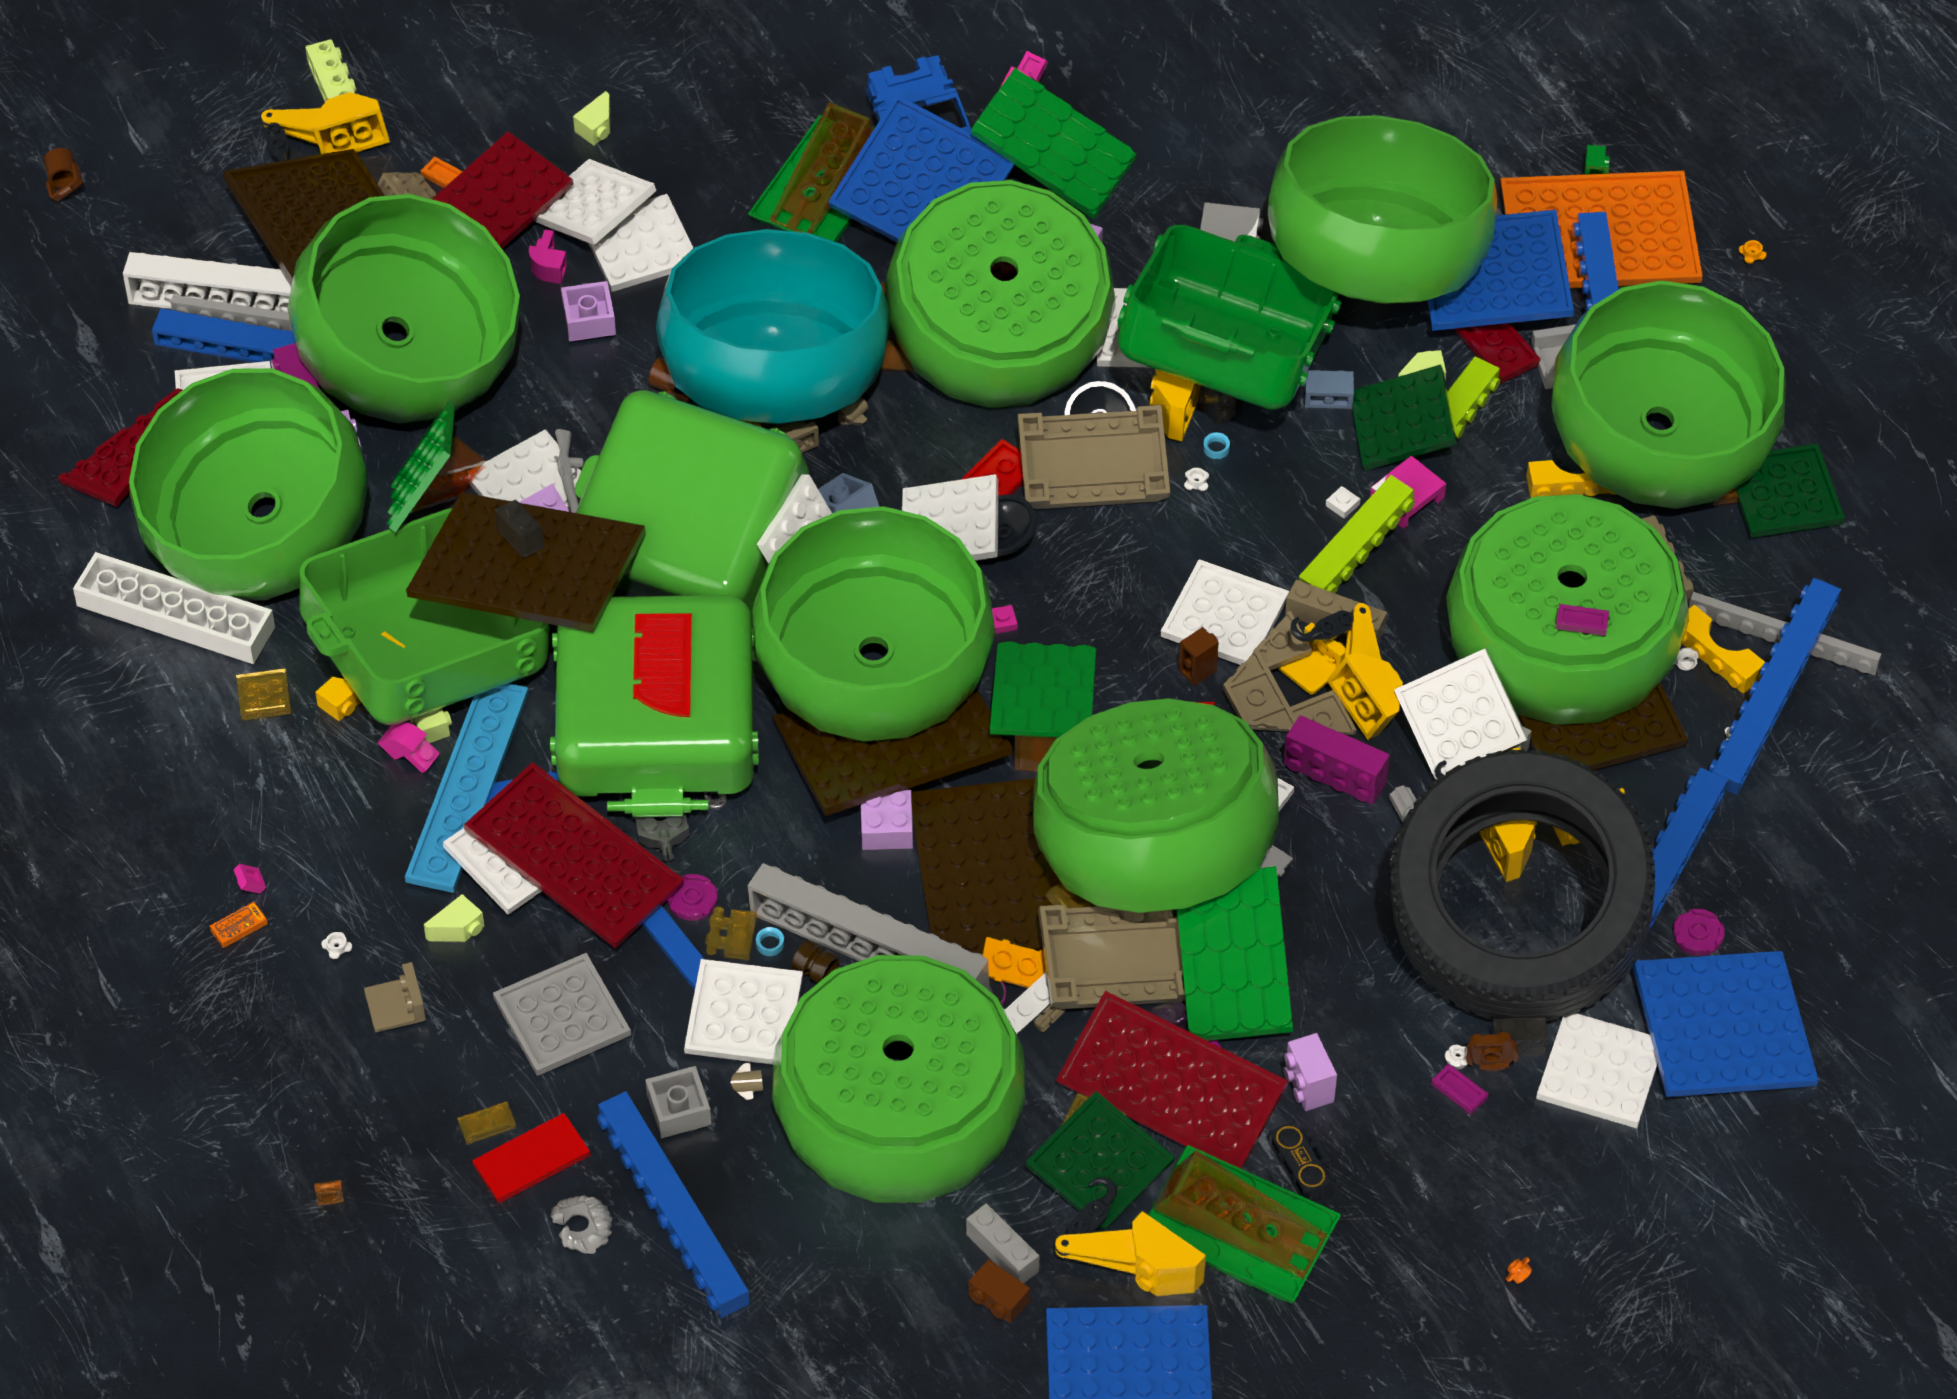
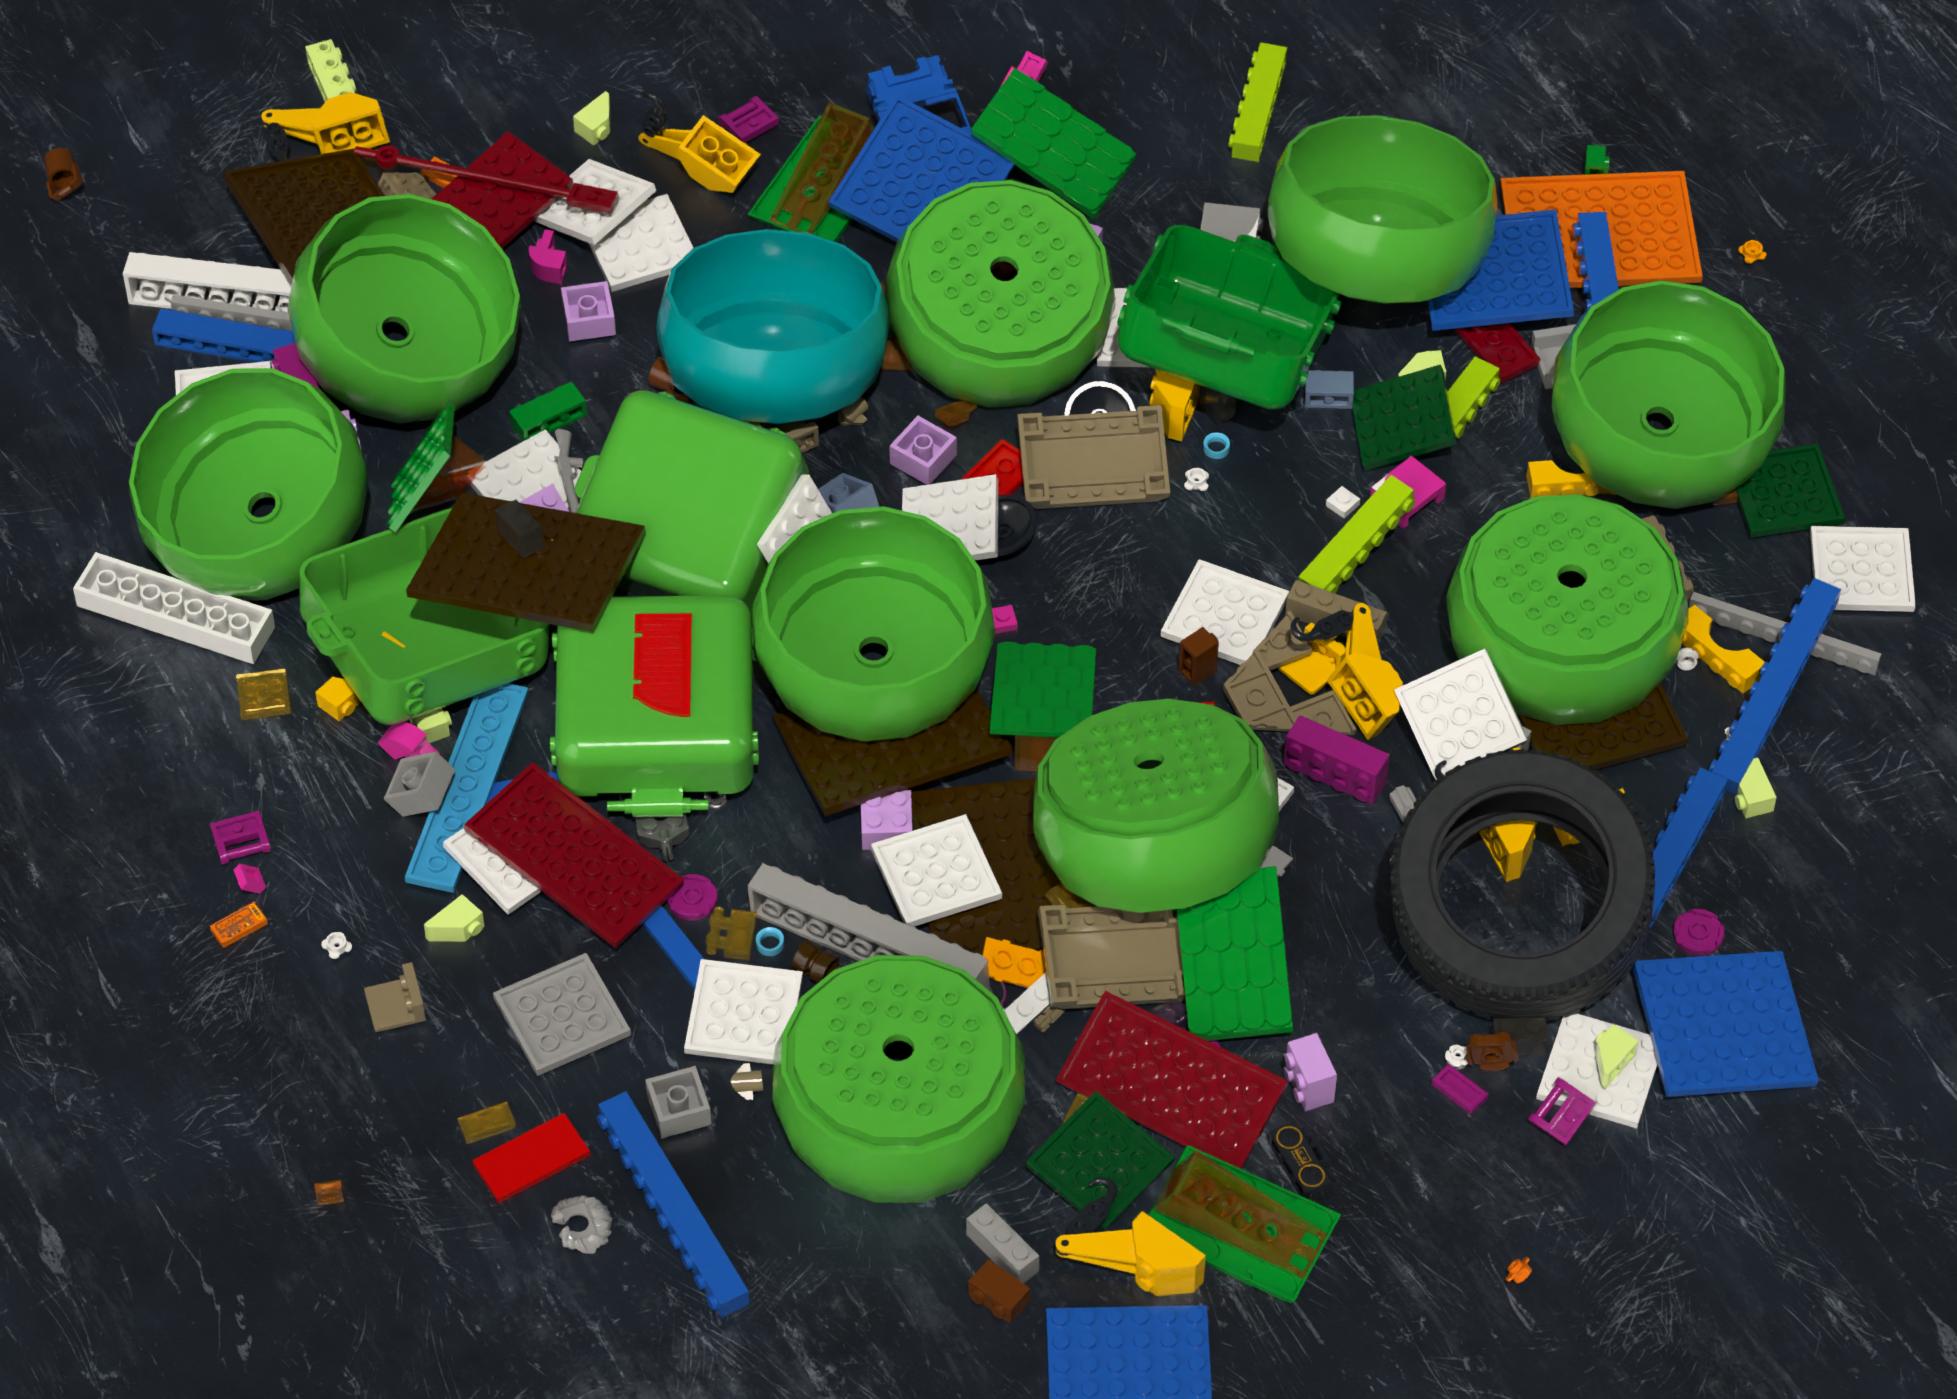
dark red wing [58,388,183,507] -> none
magenta tile [1556,604,1609,636] -> none
none -> magenta plate [210,811,271,865]
none -> dark red bar [354,145,619,214]
none -> light grey brick [384,752,455,817]
none -> green brick [509,382,587,442]
none -> yellow slope [639,91,760,193]
none -> magenta plate [718,96,779,143]
none -> white plate [871,814,1002,926]
none -> lavender brick [890,416,957,485]
none -> clear orange plate [935,401,978,426]
none -> lime brick [1229,43,1287,162]
none -> magenta plate [1528,1077,1596,1146]
none -> yellowish green slope [1596,1024,1639,1088]
none -> yellowish green slope [1735,758,1777,818]
none -> white plate [1810,526,1915,612]

